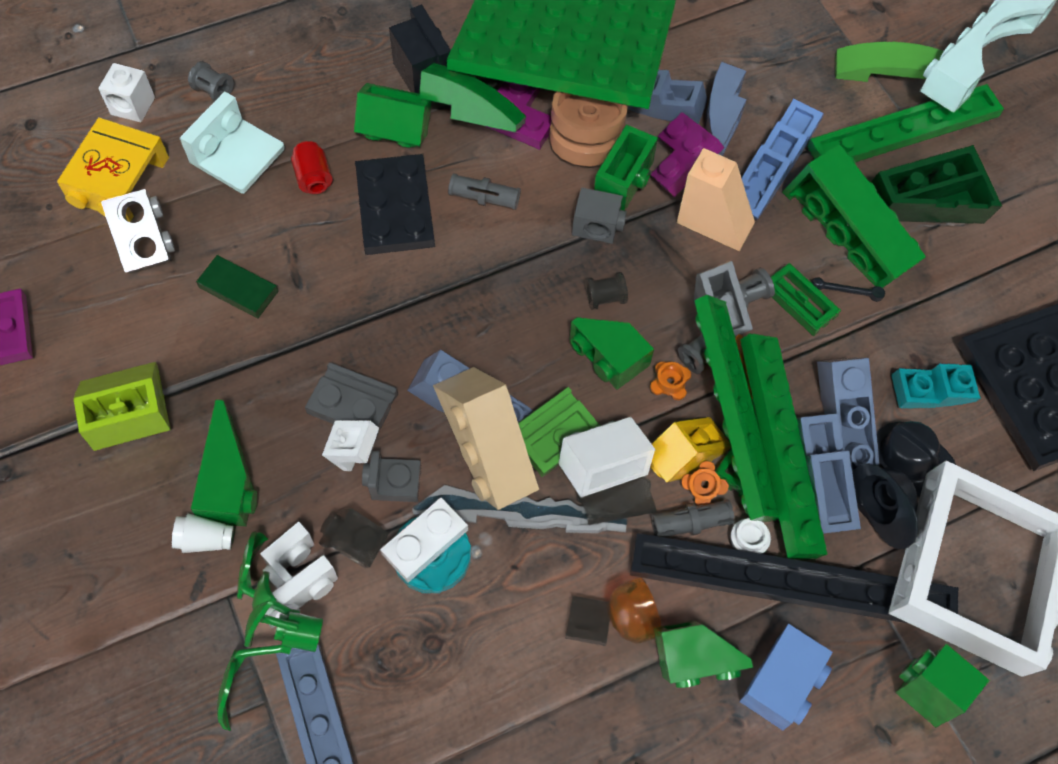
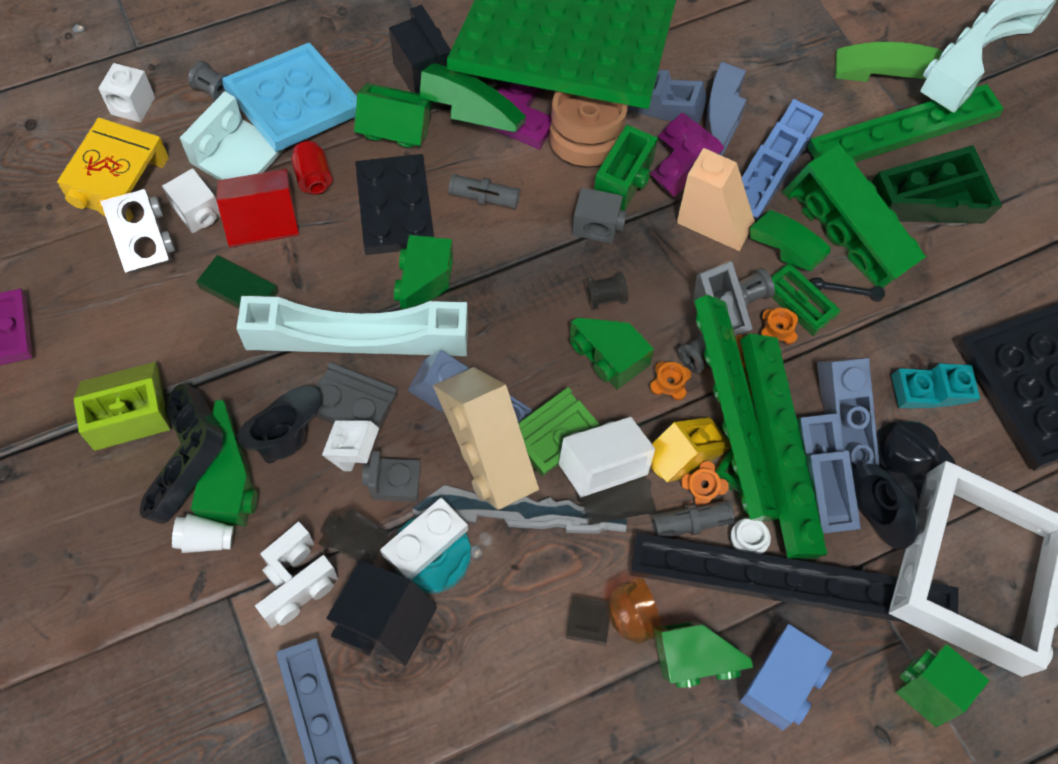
green plant [217,531,323,731] -> none
none -> black beam [140,384,223,524]
none -> white brick [162,168,221,234]
none -> red slope [216,169,300,248]
none -> medium azure plate [222,42,357,152]
none -> light aqua arch [237,296,468,356]
none -> black piece [237,386,322,464]
none -> black plate [326,560,437,666]
none -> green slope [394,235,453,310]
none -> green slope [750,210,831,272]
none -> orange plate [761,308,798,345]

